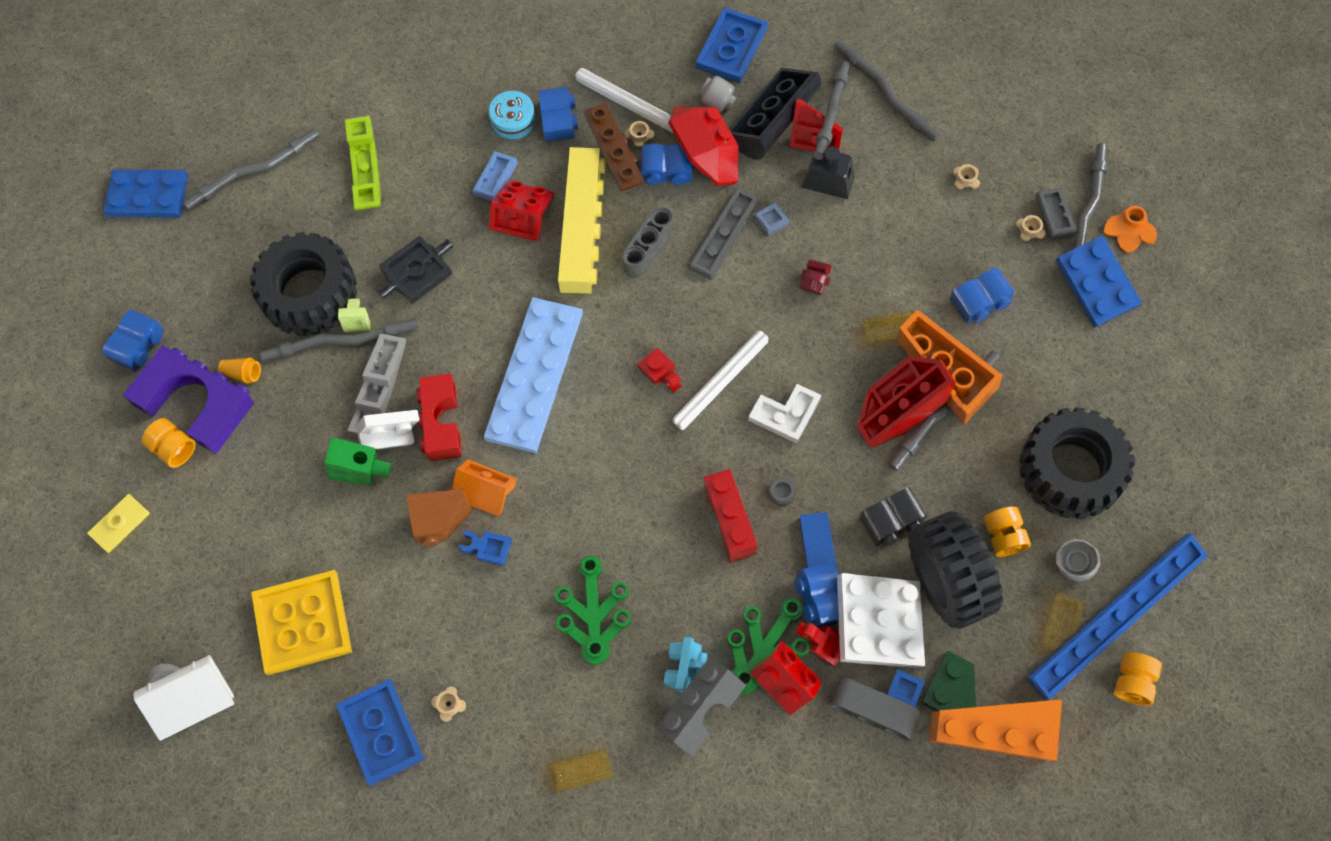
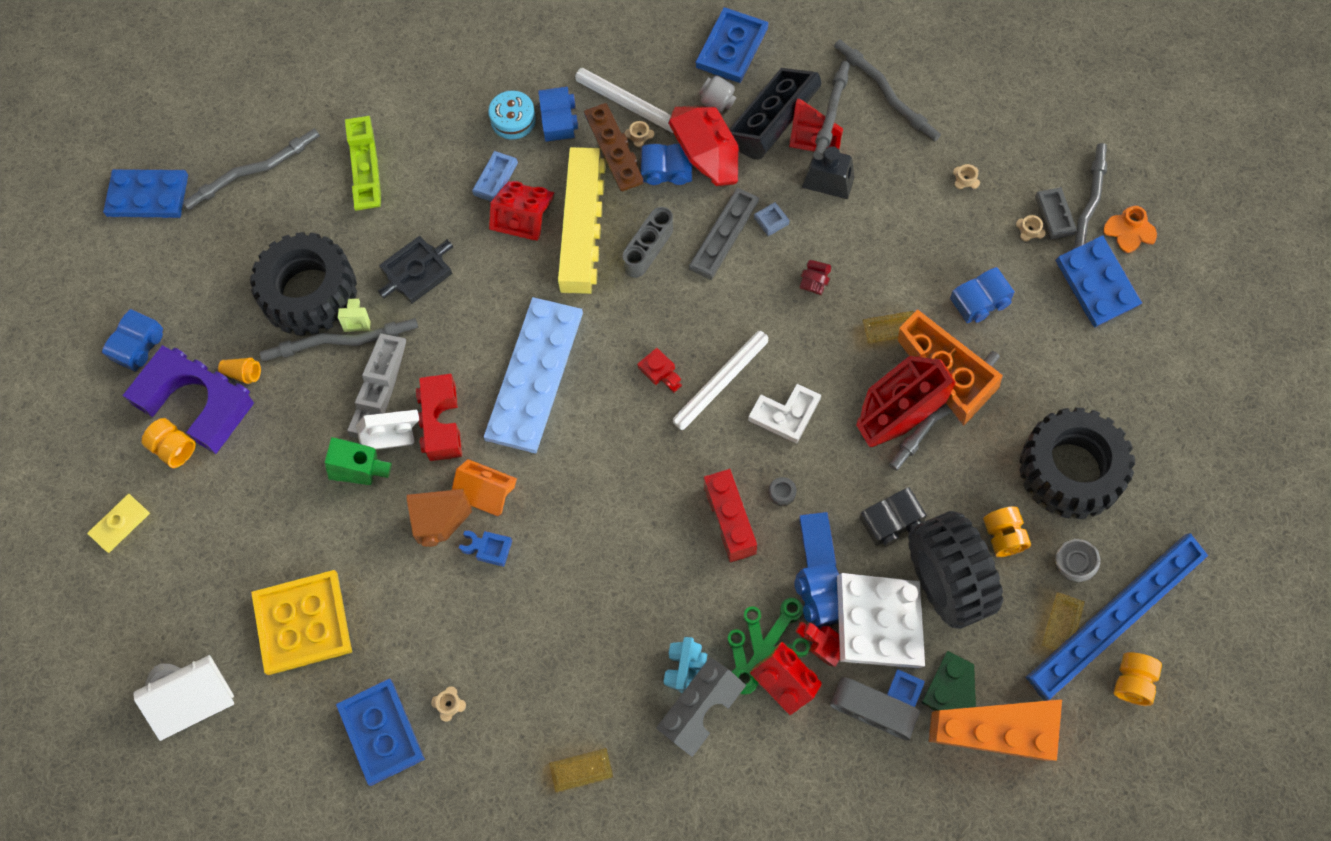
green plant [555,556,631,665] -> none

